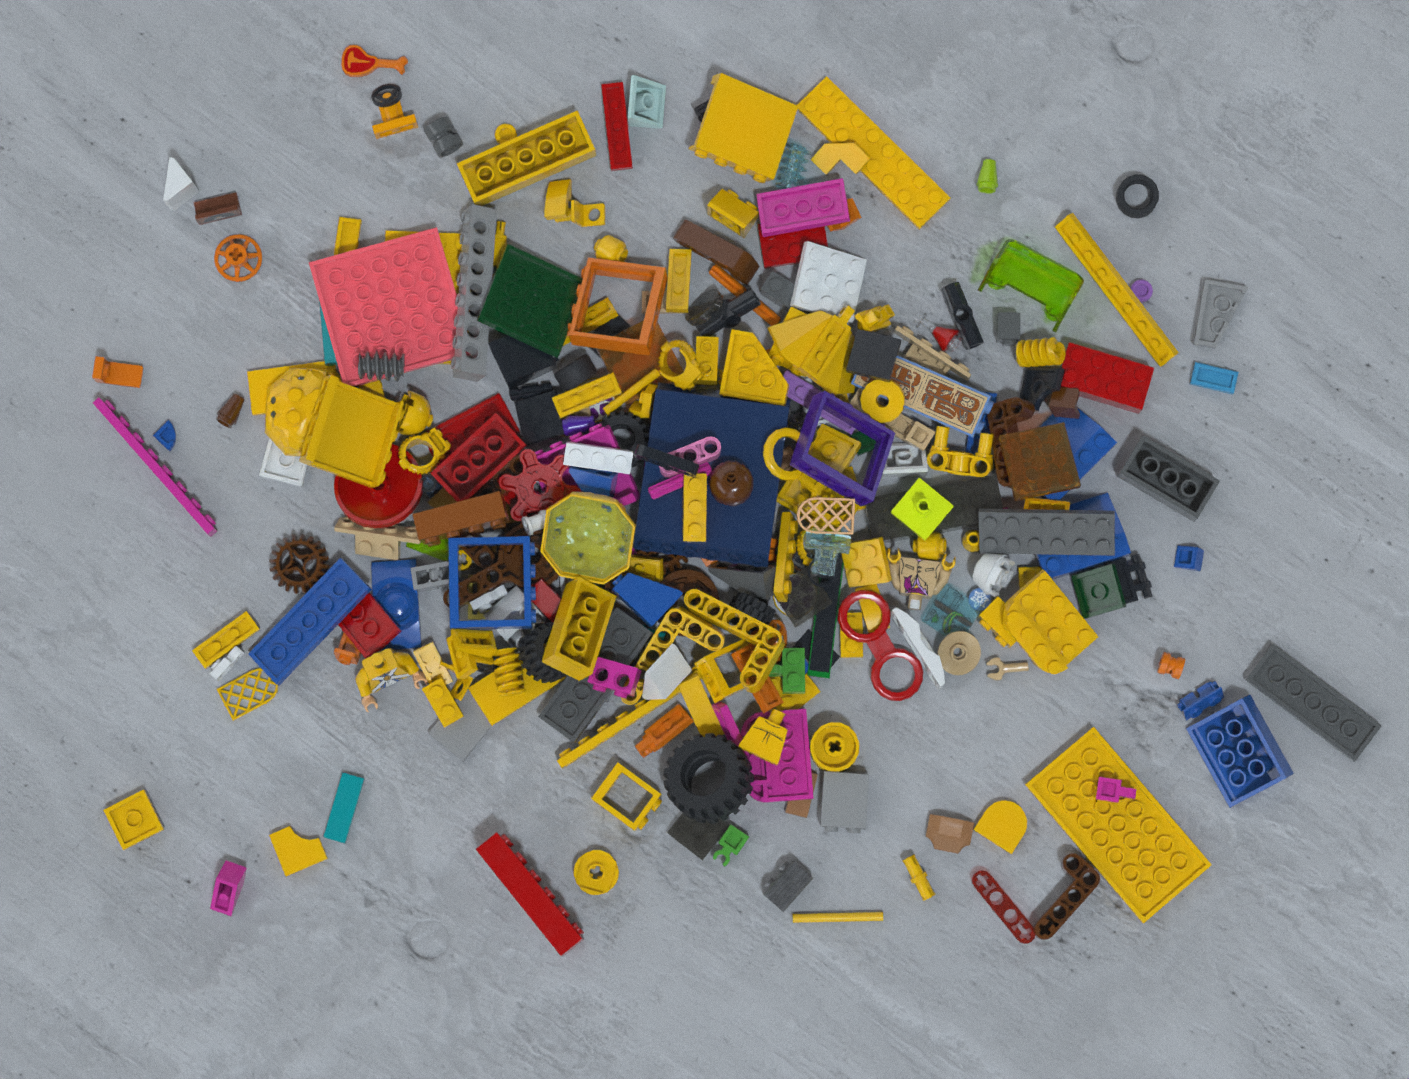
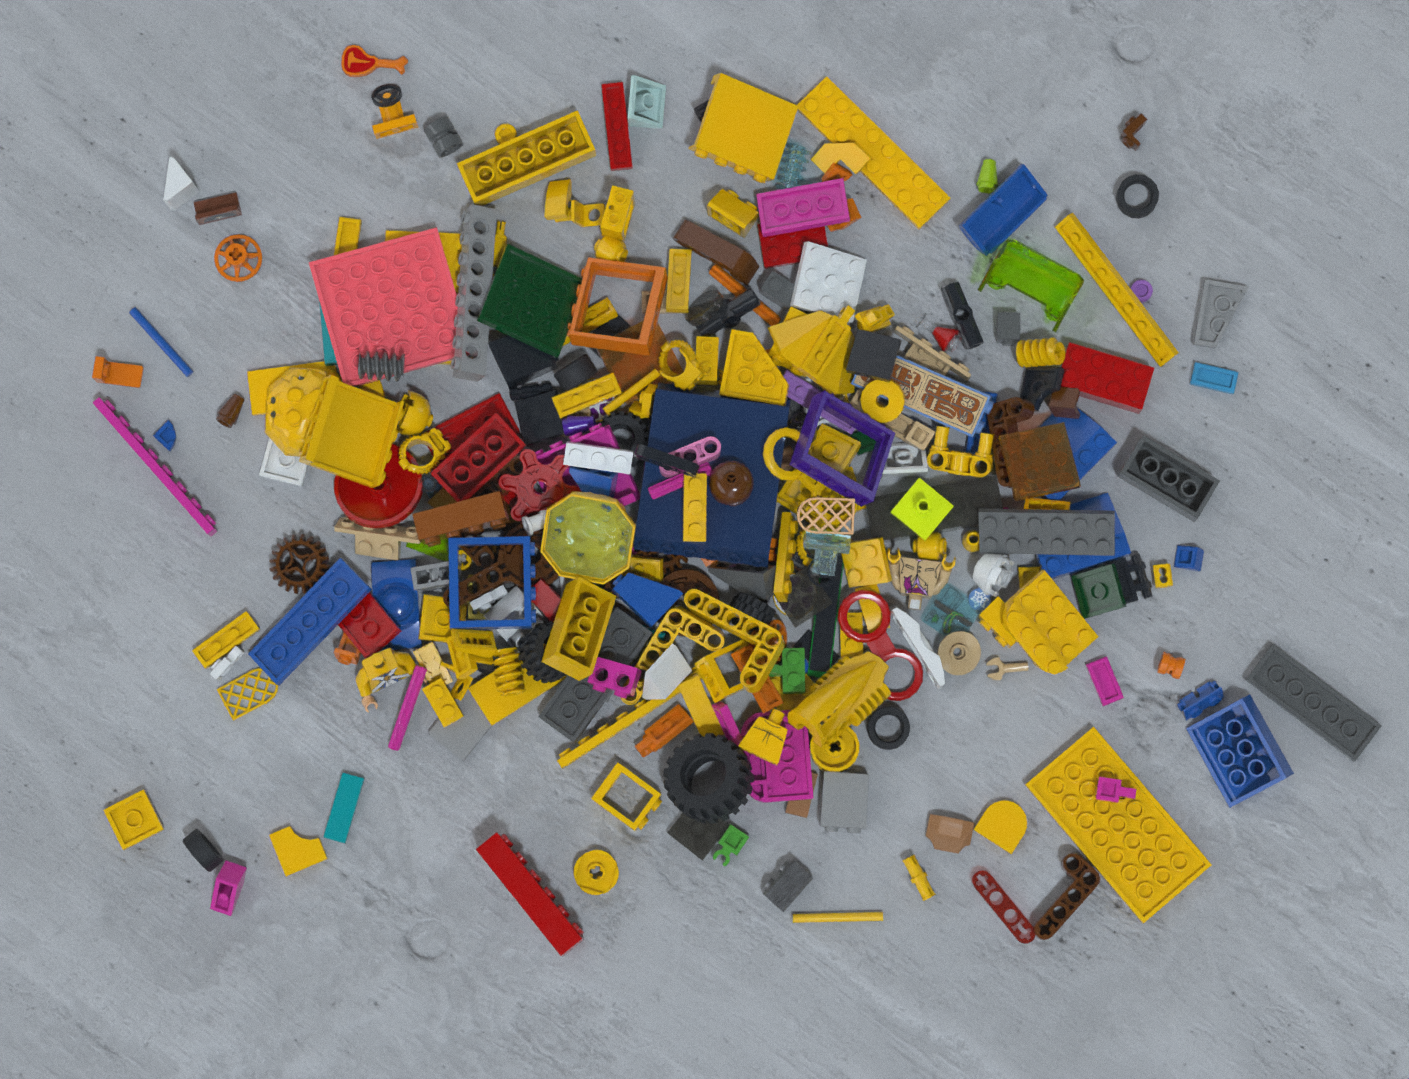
none -> blue bar [129,307,194,377]
none -> black tyre [183,829,223,872]
none -> dark pink axle [388,665,427,751]
none -> yellow tile [418,594,468,643]
none -> yellow window [600,185,635,242]
none -> yellow connector [788,651,891,749]
none -> orange tile [821,162,852,182]
none -> black tyre [867,706,910,750]
none -> blue container [959,164,1048,256]
none -> dark pink tile [1085,656,1124,706]
none -> reddish brown bracket [1120,113,1147,151]
none -> yellow piece [1153,563,1173,589]

